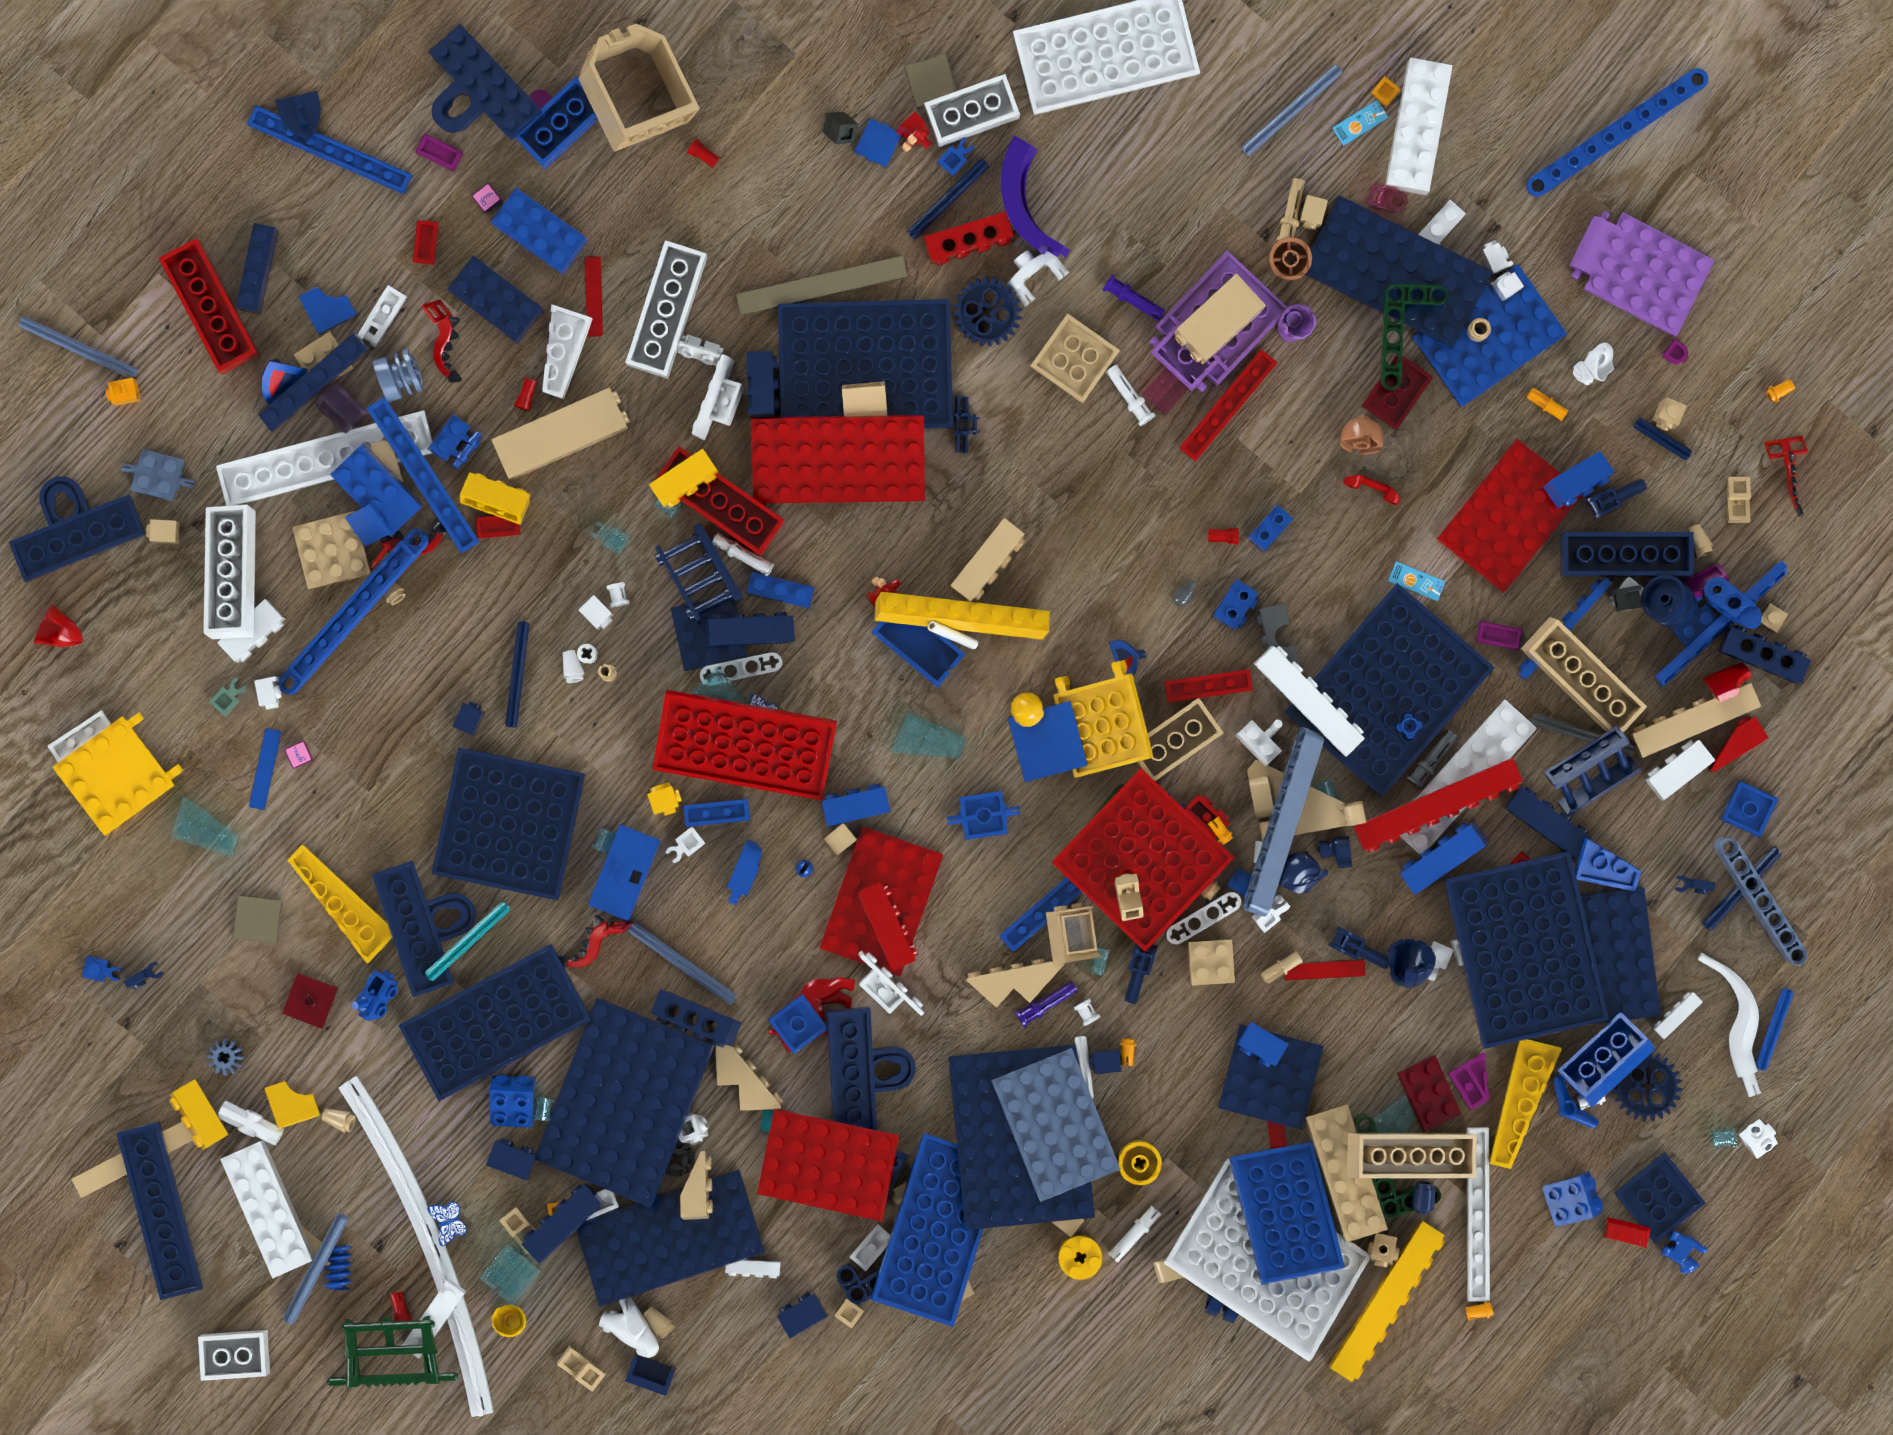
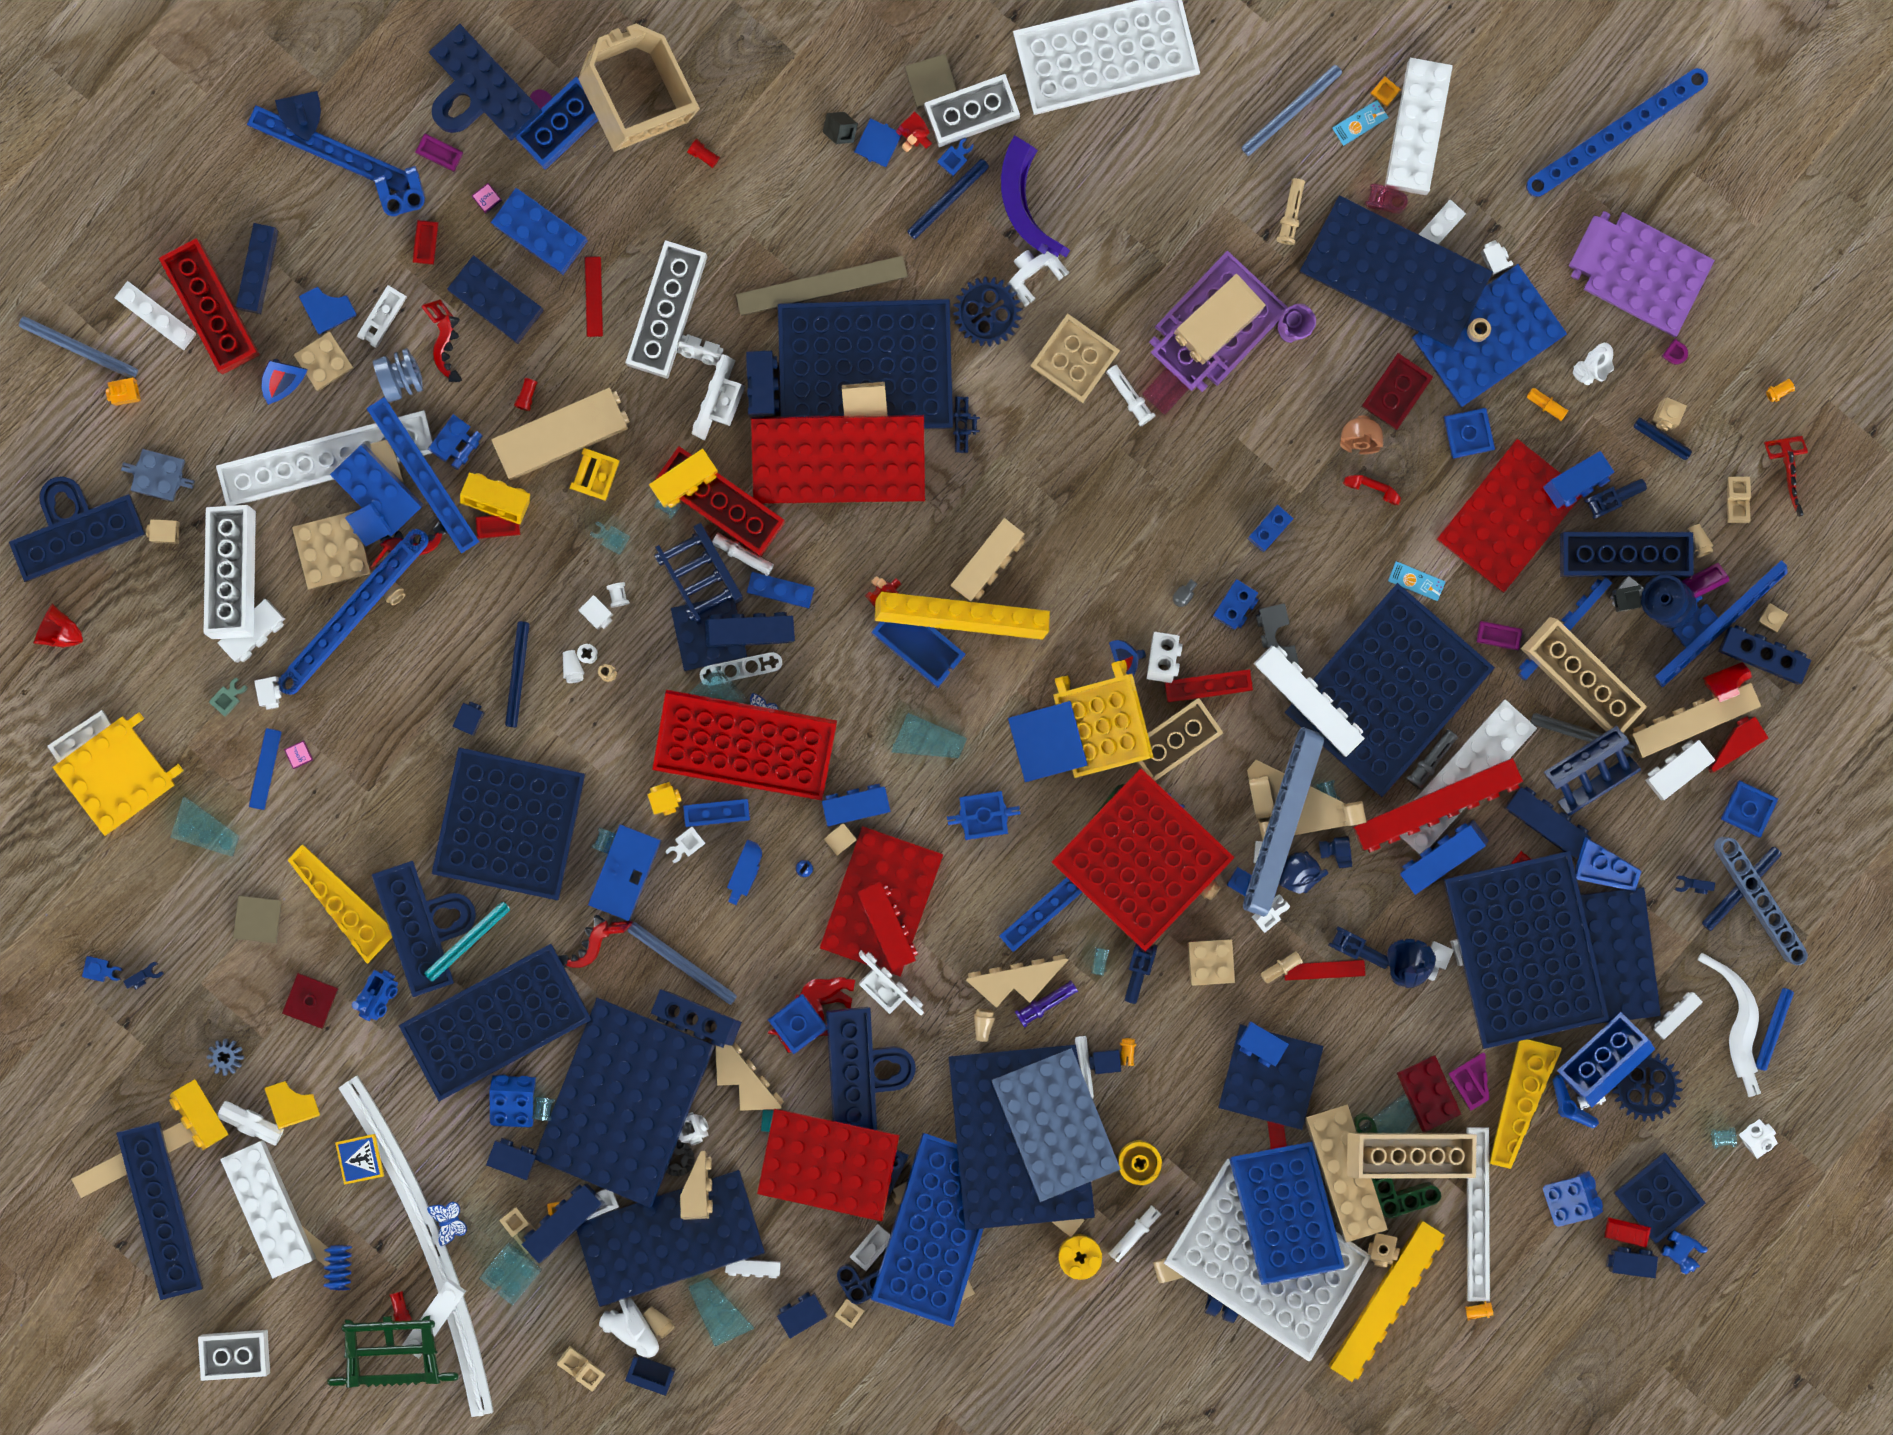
dark blue plate [258,333,369,432] -> none
sand blue axle [283,1213,349,1324] -> none
clear purple brick [315,383,367,434] -> none
tan cone [322,1108,356,1132] -> none
yellow hair [492,1304,526,1337] -> none
white wing [542,304,593,399] -> none
red brick [924,211,1014,266] -> none
white piece [928,621,978,649] -> none
yellow hair [1011,692,1044,727] -> none
tan window [1046,903,1102,964] -> none
white bush [1074,998,1101,1026] -> none
dark purple pin [1102,274,1165,321] -> none
tan brick [1114,874,1143,921] -> none
white beam [1166,892,1241,945] -> none
red plate [1179,349,1278,462] -> none
red brick [1184,794,1230,839] -> none
red pin [1208,528,1239,545] -> none
light orange pin [1208,816,1233,845] -> none
white plate [1236,720,1282,767] -> none
nougat cylinder [1269,237,1312,280] -> none
tan brick [1299,195,1328,230] -> none
dark green beam [1380,284,1449,390] -> none
blue plate [1396,713,1422,739] -> none
dark blue brick [1412,1181,1435,1214] -> none
white brick [1491,272,1524,301] -> none
blue piece [1704,577,1762,629] -> none
none -> white plate [115,281,197,350]
none -> piece [335,1134,384,1185]
none -> blue piece [374,166,426,216]
none -> yellow plate [569,448,620,501]
none -> clear light blue wing [688,1278,755,1346]
none -> tan cone [974,1009,995,1042]
none -> white brick [1146,632,1182,683]
none -> blue tile [1443,408,1495,459]
none -> dark blue brick [1606,1246,1658,1278]

